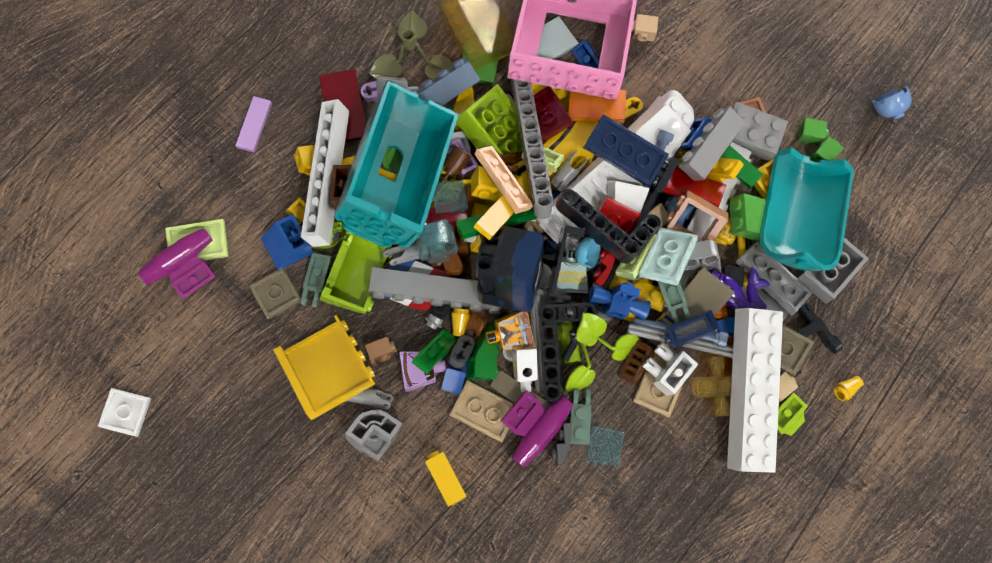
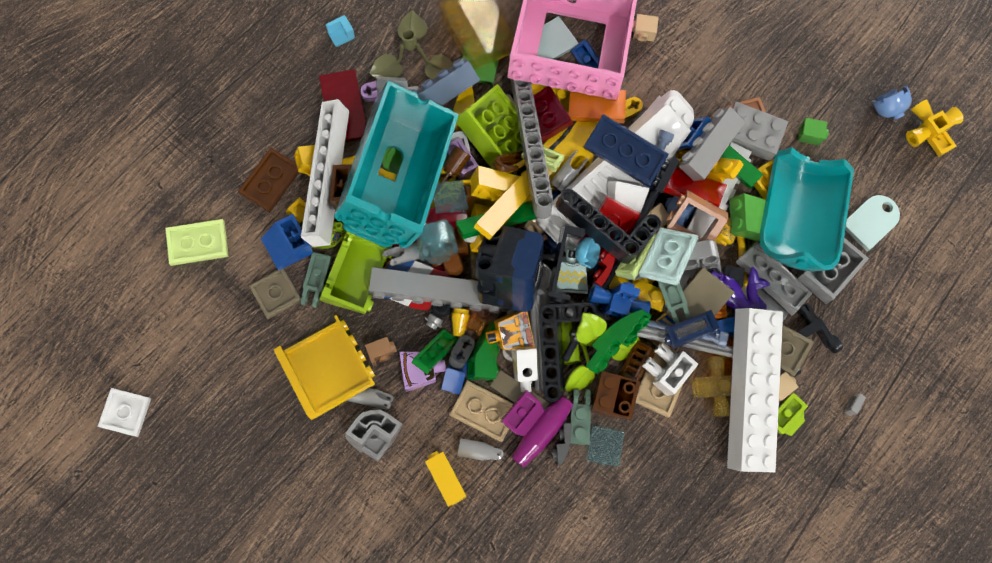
magenta plate [138,228,216,299] -> none
lavender tile [236,96,272,153] -> none
light nougat tile [475,146,533,214] -> none
bright green brick [810,137,844,163] -> none
yellow cone [834,376,864,401] -> none
none -> reddish brown tile [238,148,300,213]
none -> medium azure panel [326,15,355,47]
none -> light grey piece [457,438,504,461]
none -> green slope [586,309,652,374]
none -> reddish brown slope [591,371,640,420]
none -> light grey tile [844,394,866,416]
none -> light aqua tile [845,195,900,252]
none -> yellow brick [906,99,963,157]

